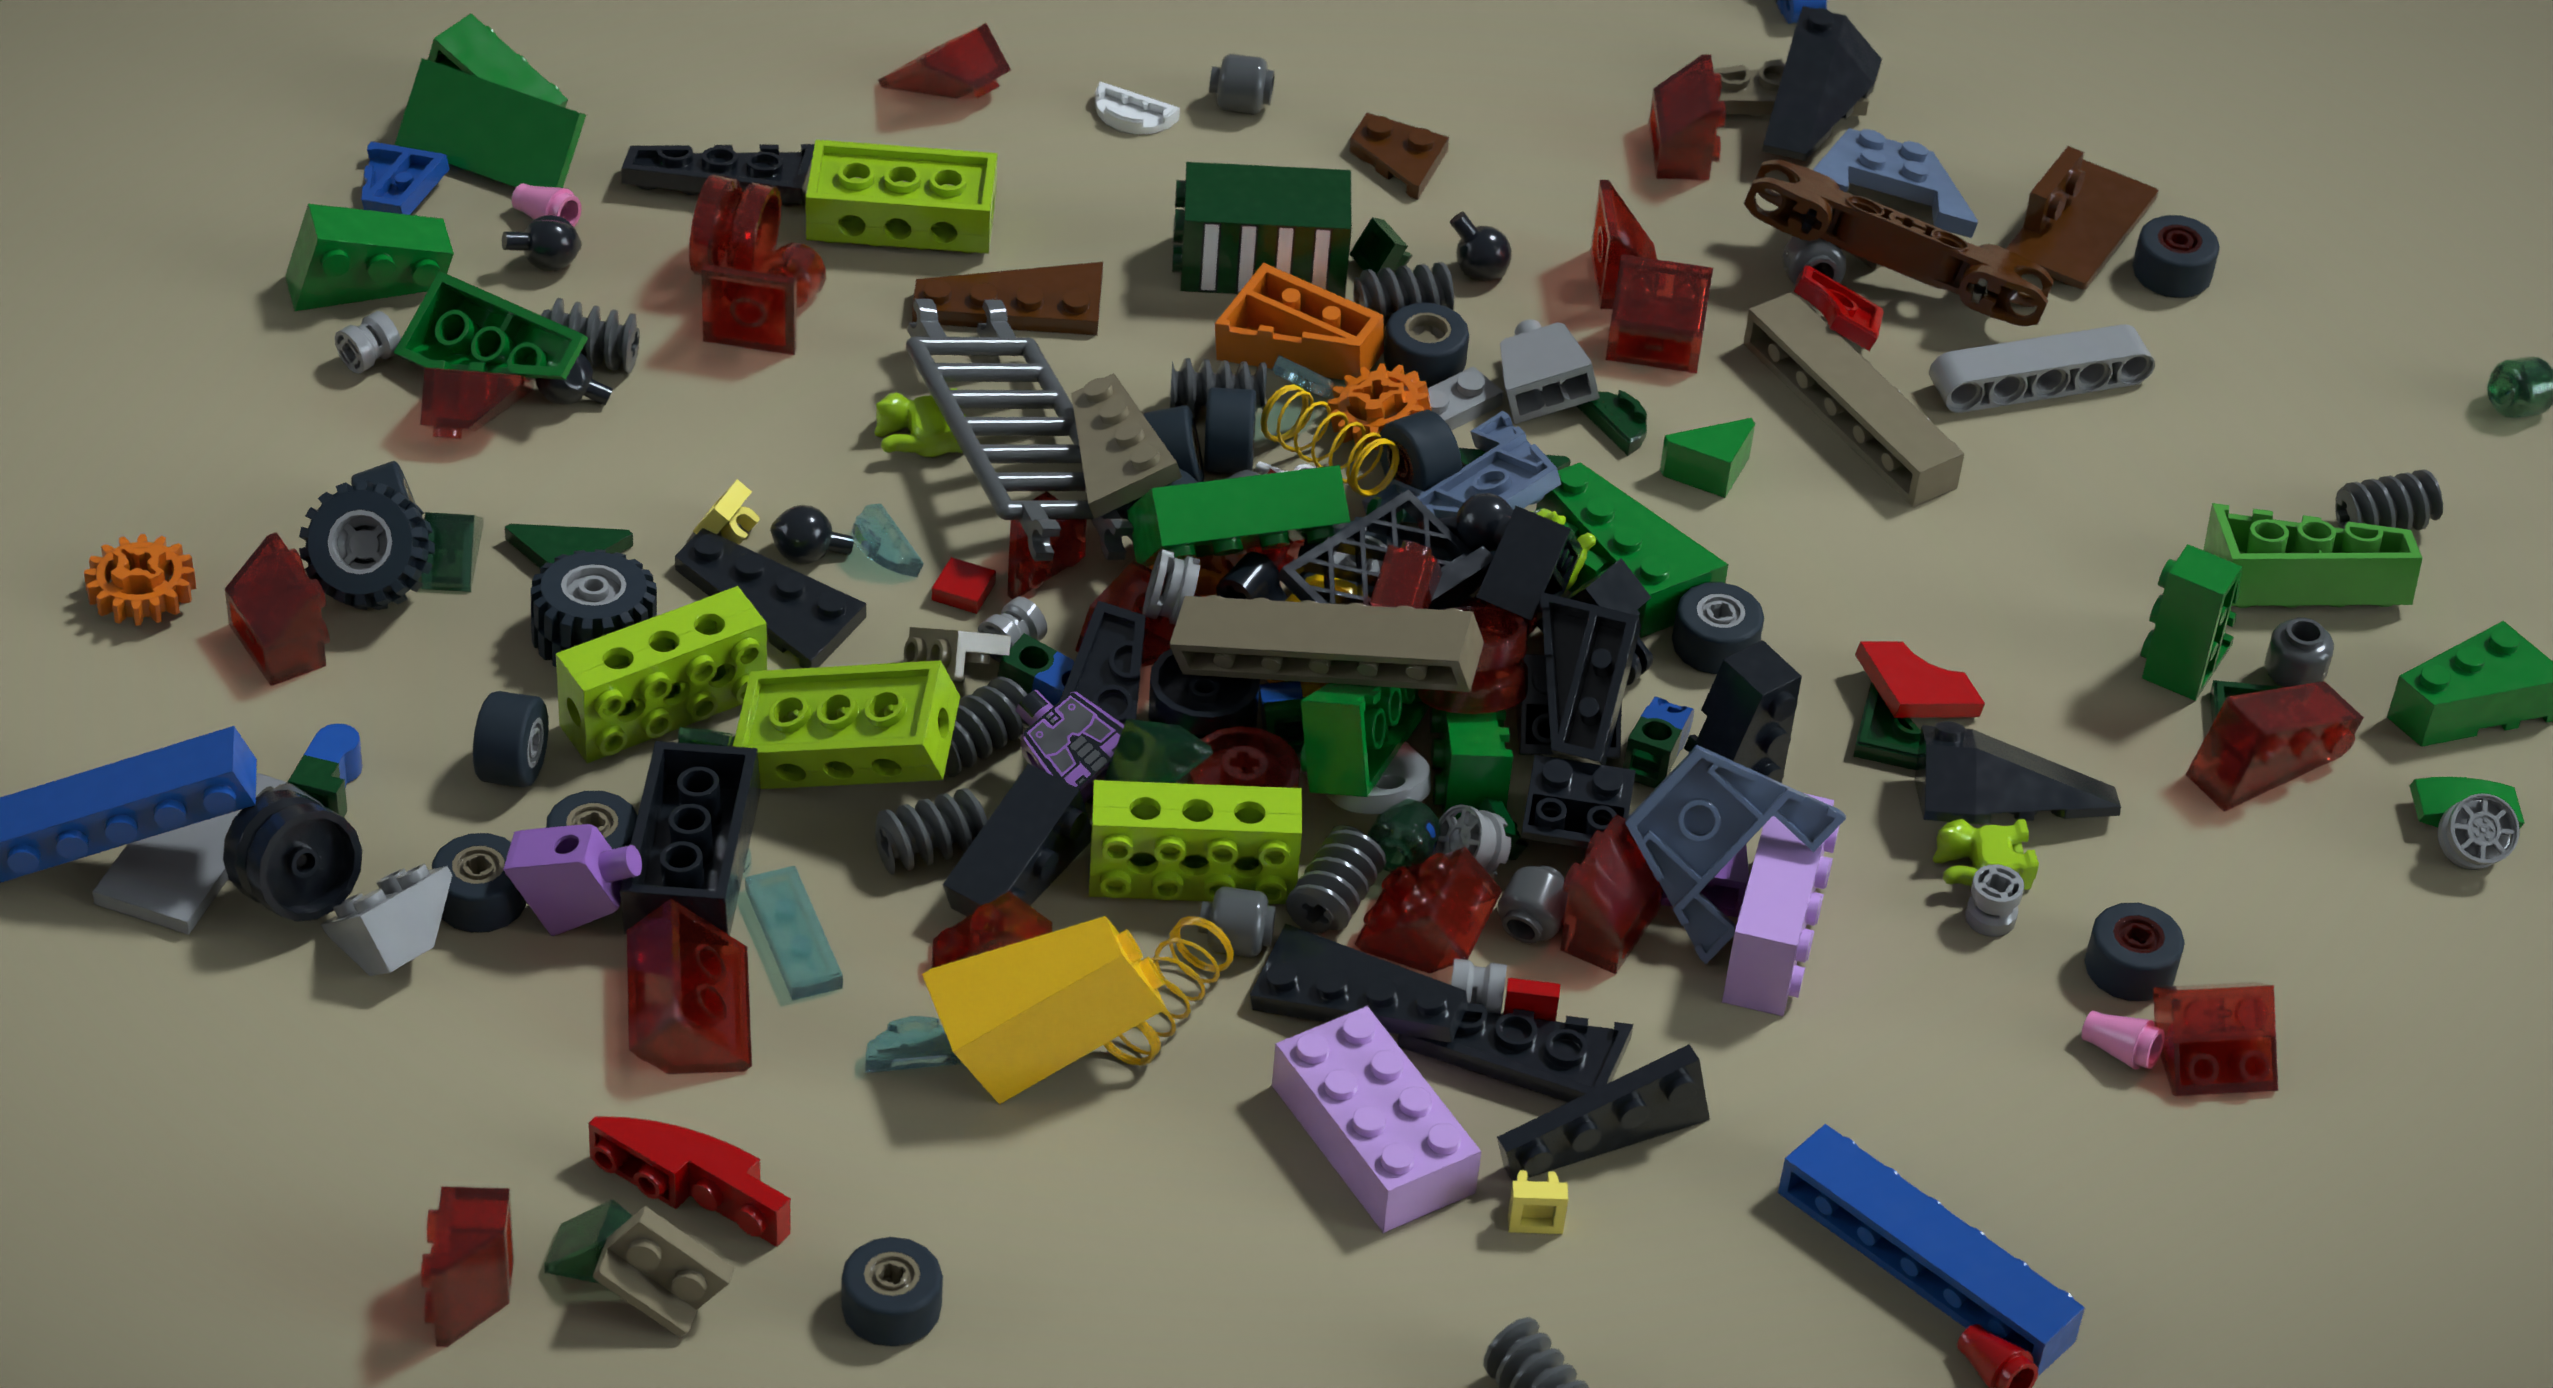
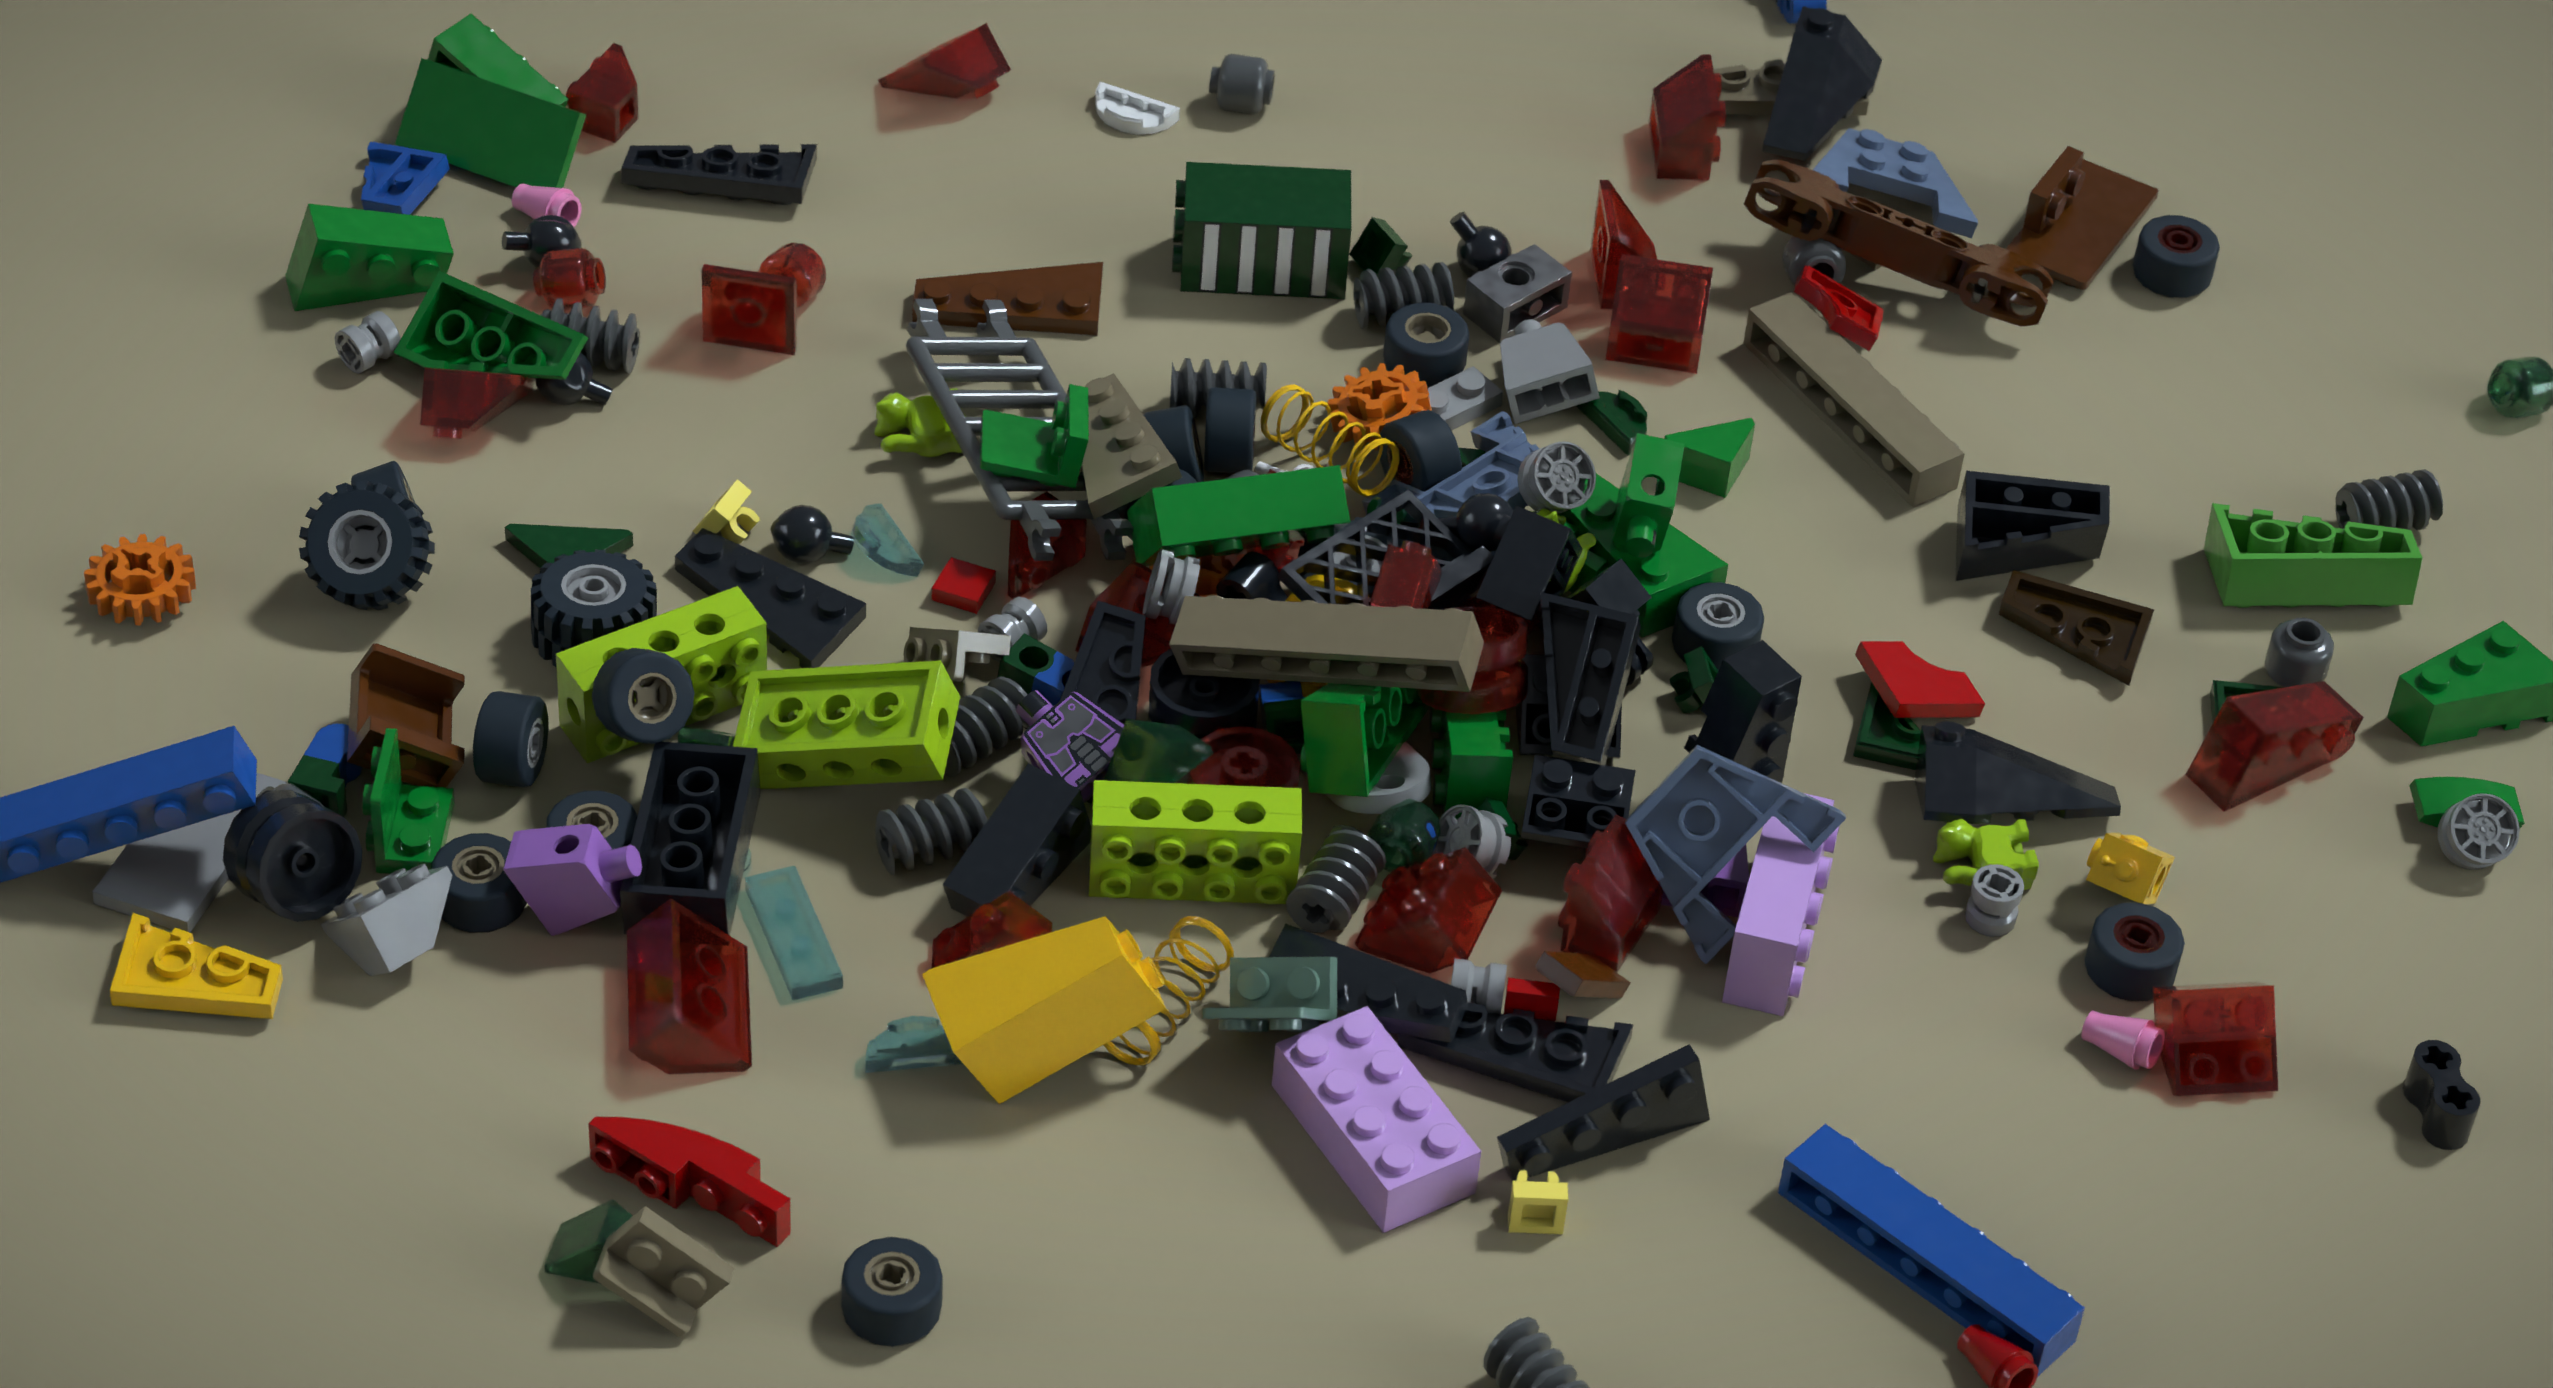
clear red slope [225,532,330,686] -> none
clear green slope [421,512,484,592] -> none
clear red slope [421,1186,515,1347] -> none
clear red wheel [689,174,782,287] -> none
lime brick [806,139,998,254] -> none
dark grey head [1198,887,1276,958] -> none
orange wedge [1215,263,1384,380] -> none
clear light blue tile [1272,355,1336,399] -> none
reddish brown wing [1350,113,1449,200] -> none
dark grey head [1497,866,1573,944] -> none
dark green leg [1623,697,1694,788] -> none
light grey beam [1929,325,2155,413] -> none
green wedge [2140,544,2242,701] -> none
none -> yellow wing [110,913,283,1019]
none -> reddish brown panel [347,643,465,788]
none -> green bracket [362,728,455,874]
none -> clear red head [533,247,606,310]
none -> clear red slope [565,43,639,143]
none -> black wheel [592,648,694,744]
none -> green bracket [980,384,1089,488]
none -> sand green bracket [1202,957,1337,1032]
none -> flat silver brick [1463,244,1572,343]
none -> light grey wheel [1518,441,1596,514]
none -> reddish brown tile [1535,951,1631,999]
none -> green torso [1612,433,1685,557]
none -> dark green tile [1669,646,1718,713]
none -> black wedge [1956,470,2110,581]
none -> dark brown wing [1999,570,2154,686]
none -> yellow head [2086,833,2175,905]
none -> black axle [2403,1040,2481,1150]

